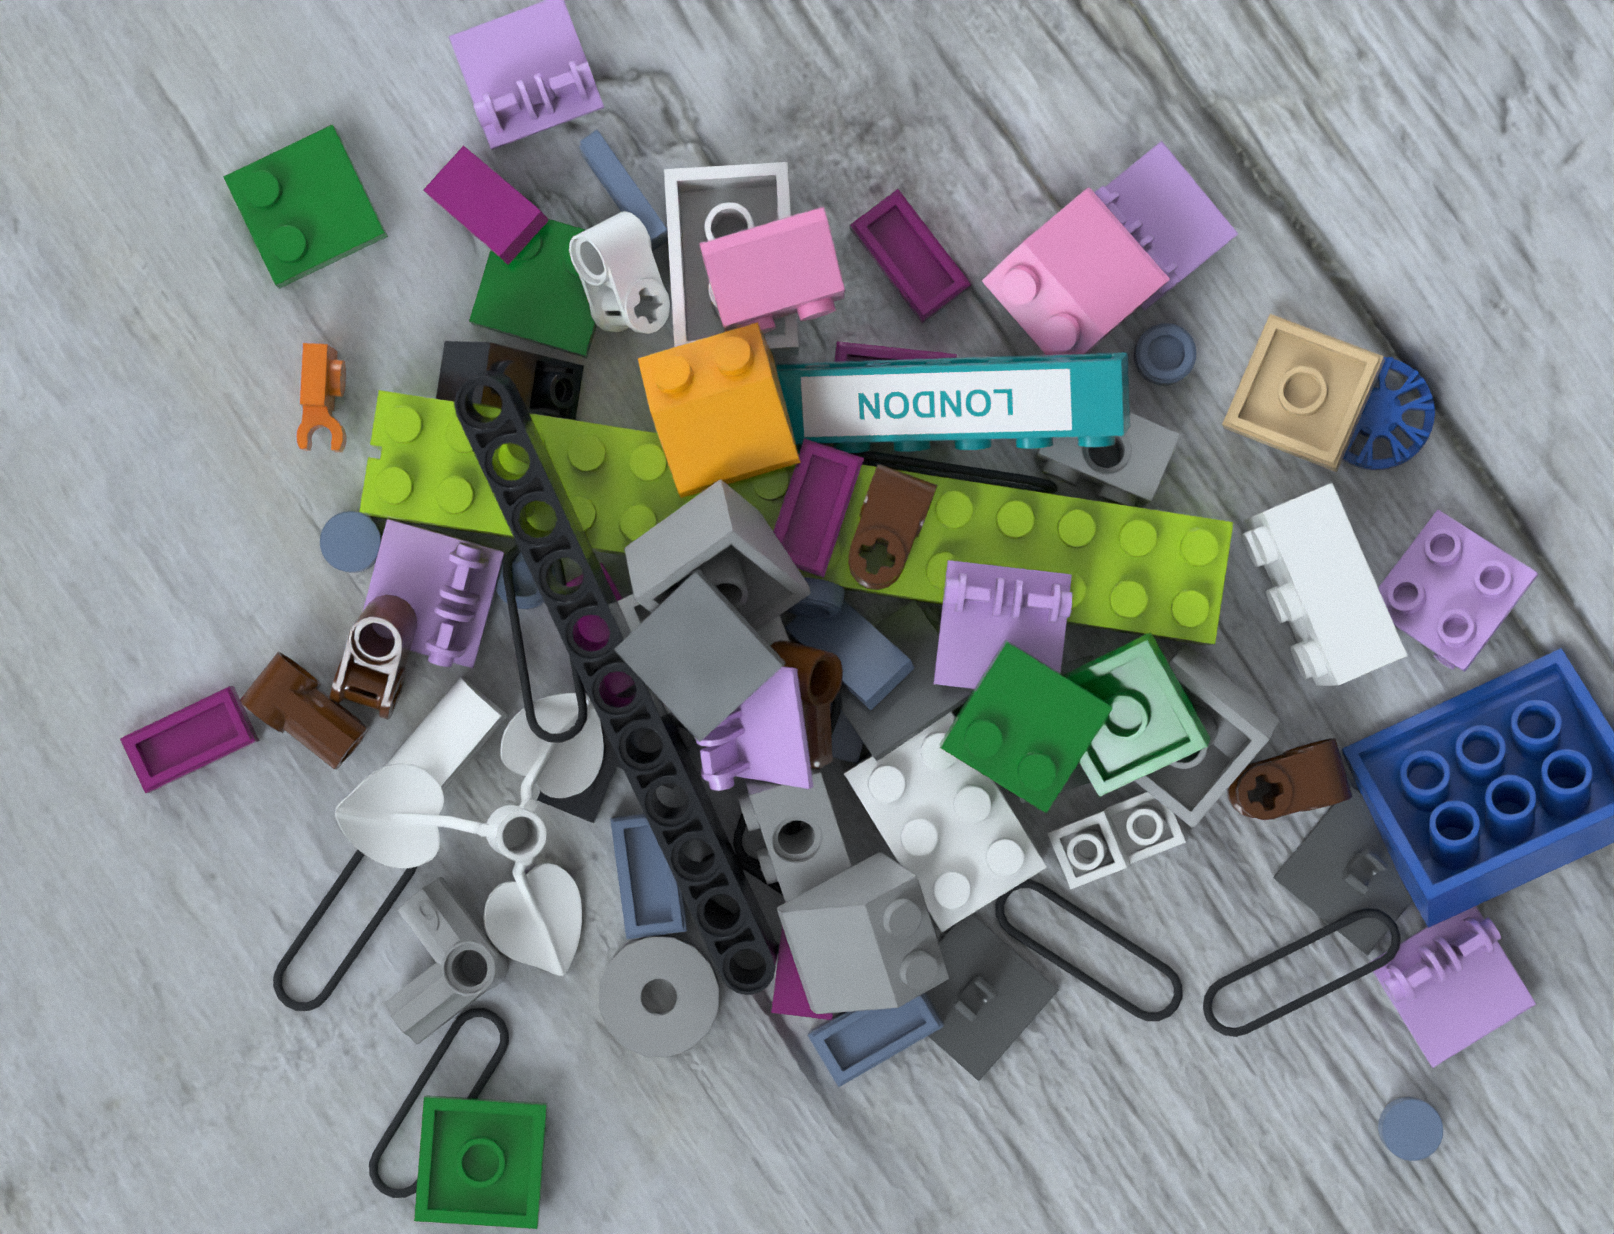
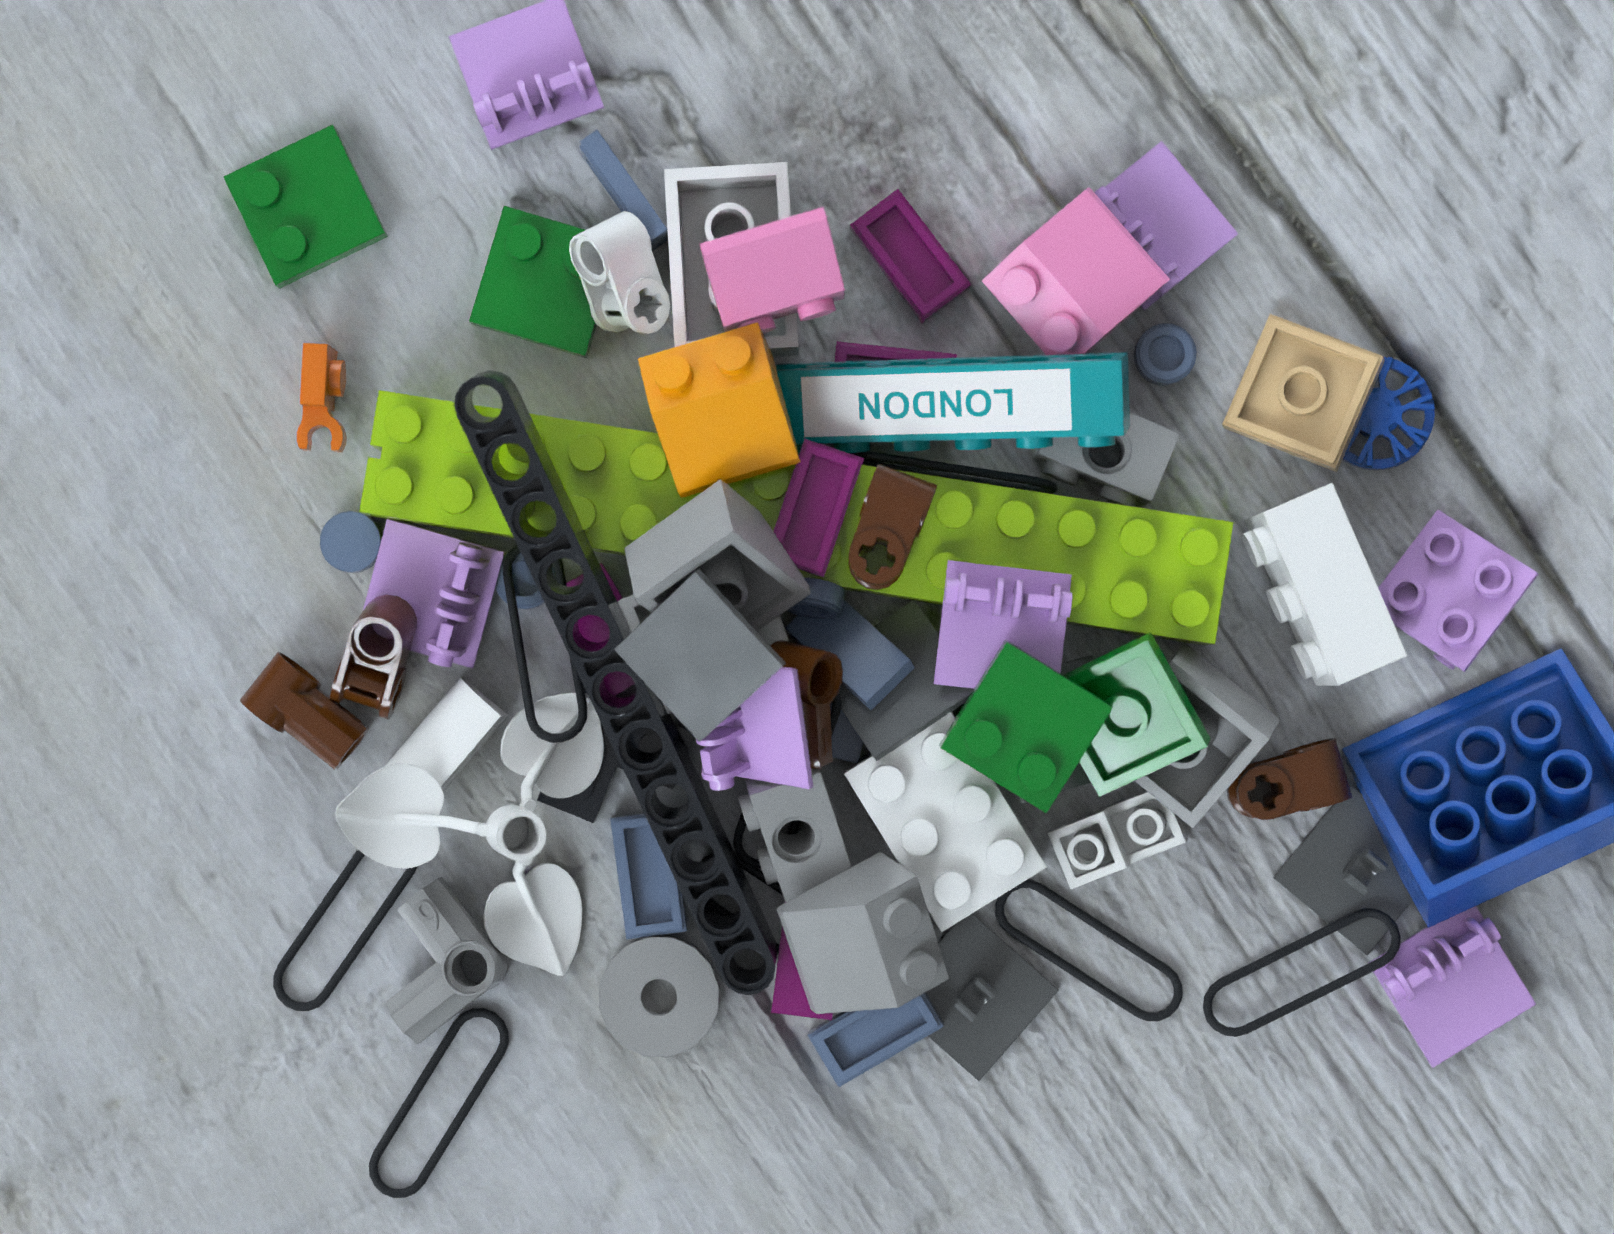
magenta tile [120,686,259,794] -> none
green plate [414,1095,548,1229] -> none
magenta tile [423,145,549,265] -> none
black slope [436,341,584,420] -> none
sand blue tile [1378,1097,1443,1161] -> none

